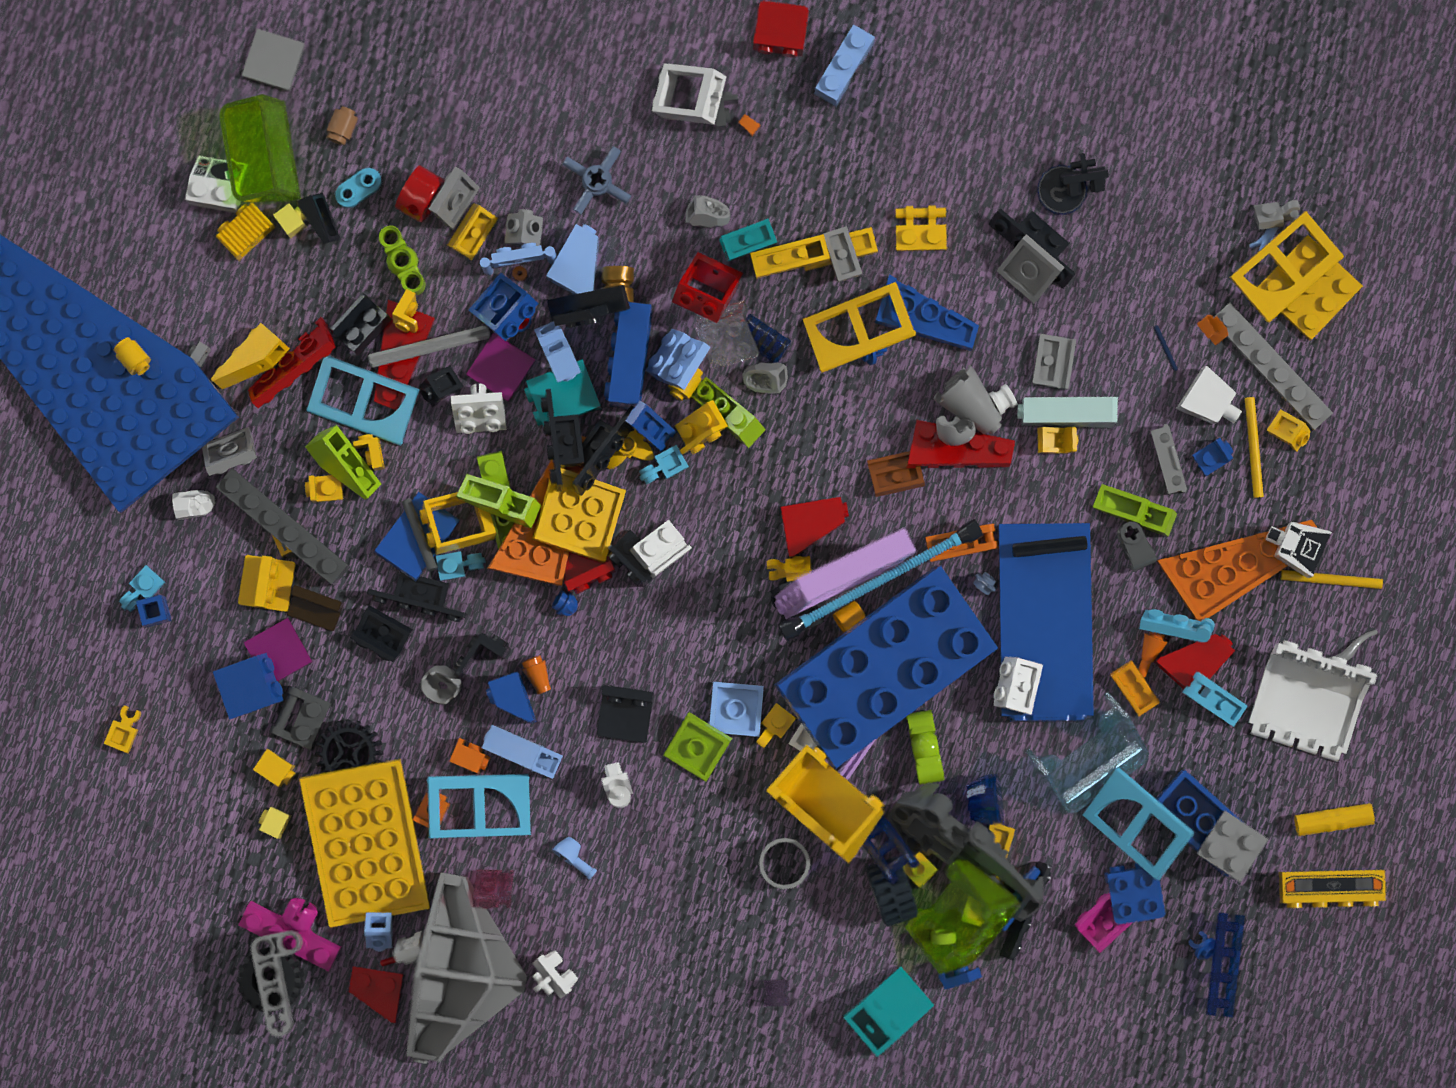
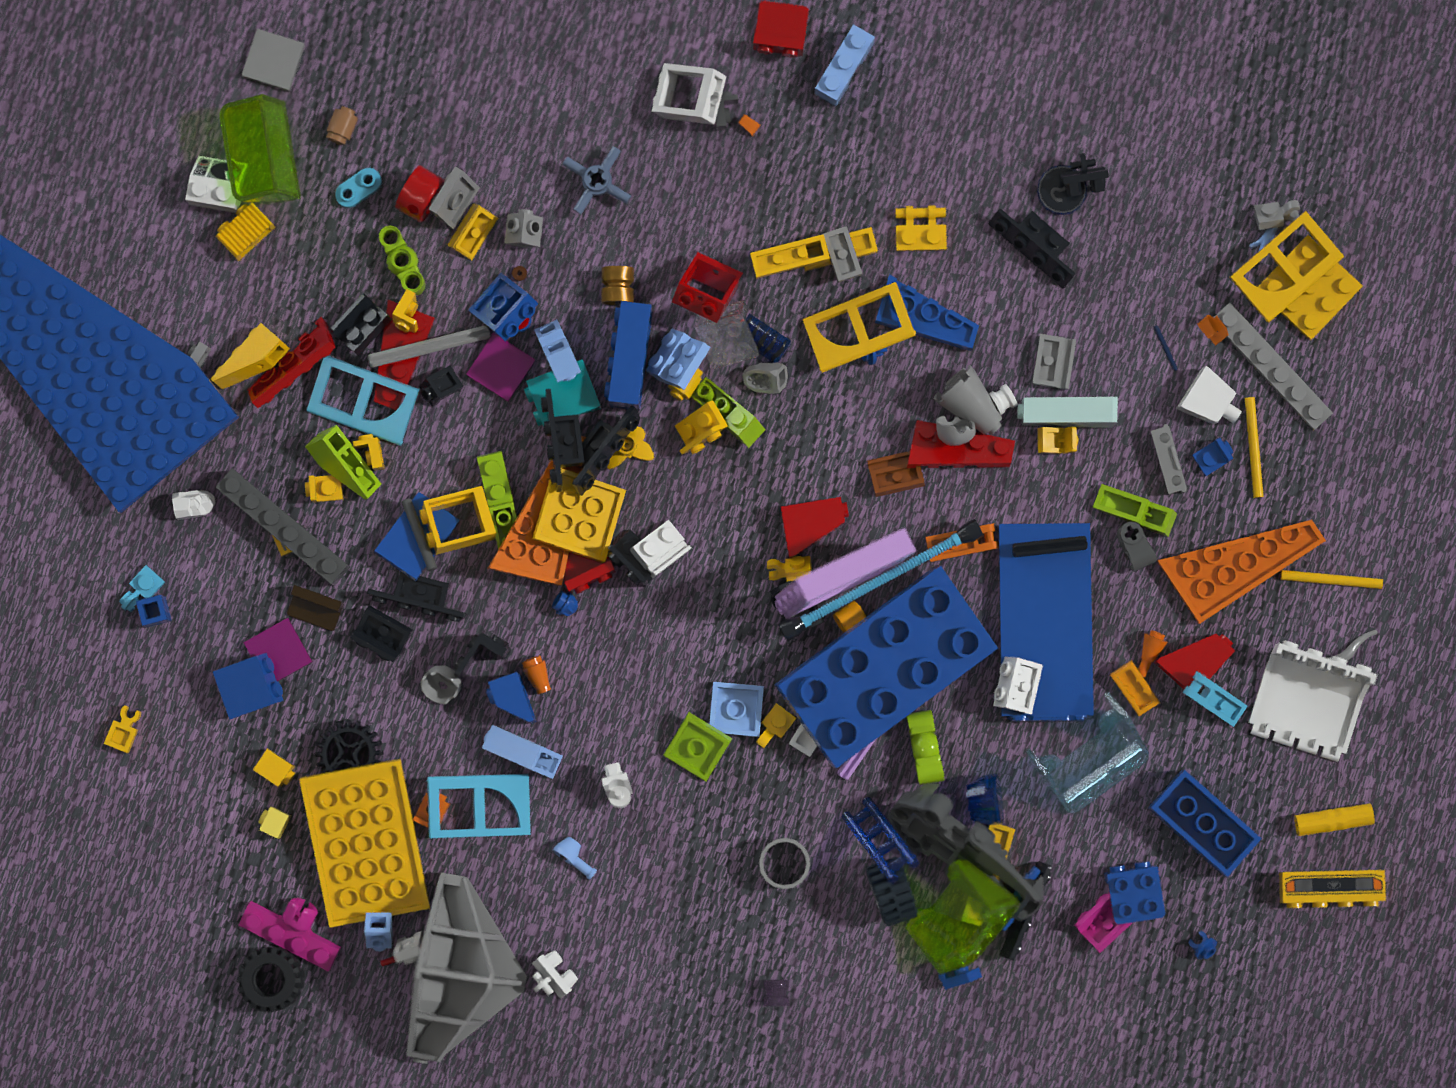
yellow brick [114,337,151,375] -> none
light grey plate [202,427,257,476] -> none
yellow bracket [238,555,296,612] -> none
light grey beam [251,931,303,1036] -> none
dark grey plate [269,685,331,750] -> none
light yellow plate [273,203,307,238] -> none
black slope [296,193,340,244] -> none
red wing [349,966,404,1023] -> none
medium azure plate [436,551,486,581] -> none
orange brick [449,738,491,774] -> none
white plate [451,384,507,434] -> none
lime slope [456,474,541,528] -> none
clear pink plate [473,870,514,909] -> none
light blue plate [480,243,557,275] -> none
light blue slope [546,224,599,294] -> none
black bracket [547,285,630,329] -> none
black bracket [597,684,654,743] -> none
blue plate [625,401,676,452] -> none
medium azure plate [639,445,689,485] -> none
light grey rock [686,195,730,228] -> none
teal panel [719,218,777,262] -> none
yellow windscreen [766,744,884,864] -> none
teal slope [843,966,934,1057] -> none
yellow bracket [903,852,938,889] -> none
lime tile [930,929,956,945] -> none
sand blue plate [973,572,998,595] -> none
light grey plate [997,234,1065,303] -> none
medium azure window [1083,767,1194,880] -> none
medium azure plate [1139,609,1215,642] -> none
light grey plate [1196,811,1268,882] -> none
clear blue bar [1206,912,1245,1017] -> none
torso [1265,522,1332,578] -> none
yellow bracket [1267,409,1311,451] -> none

